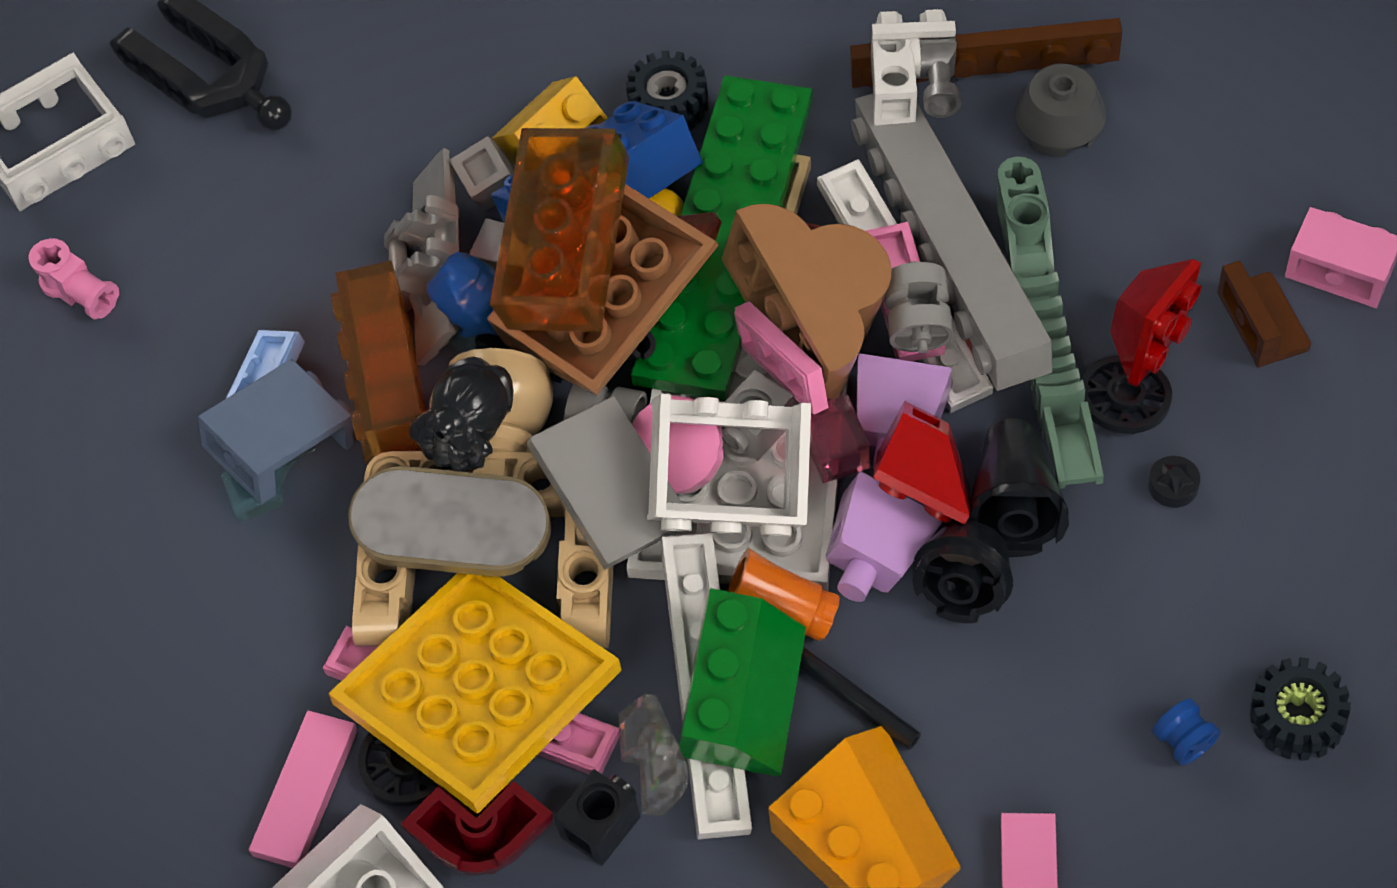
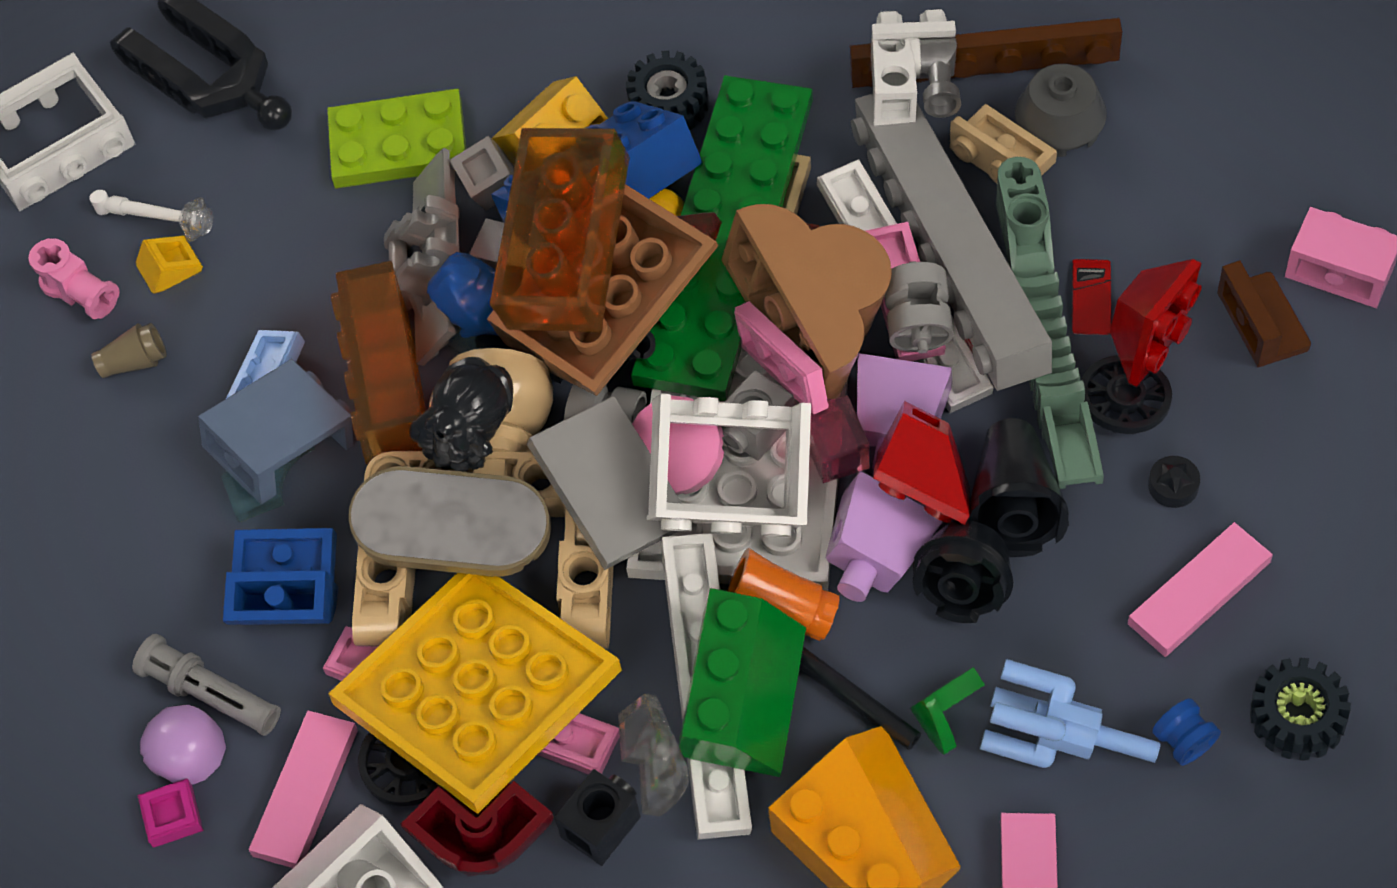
none -> piece [89,190,213,242]
none -> dark tan cone [91,323,167,379]
none -> light grey pin [132,633,281,736]
none -> yellow slope [136,235,203,294]
none -> dark pink tile [137,778,203,848]
none -> lavender hair [140,705,226,785]
none -> blue brick [223,528,339,625]
none -> lime plate [327,88,466,188]
none -> green tile [910,667,985,755]
none -> tan bracket [950,104,1057,184]
none -> light blue plant [980,659,1160,768]
none -> red sticker [1072,259,1111,335]
none -> bright pink tile [1127,522,1273,658]

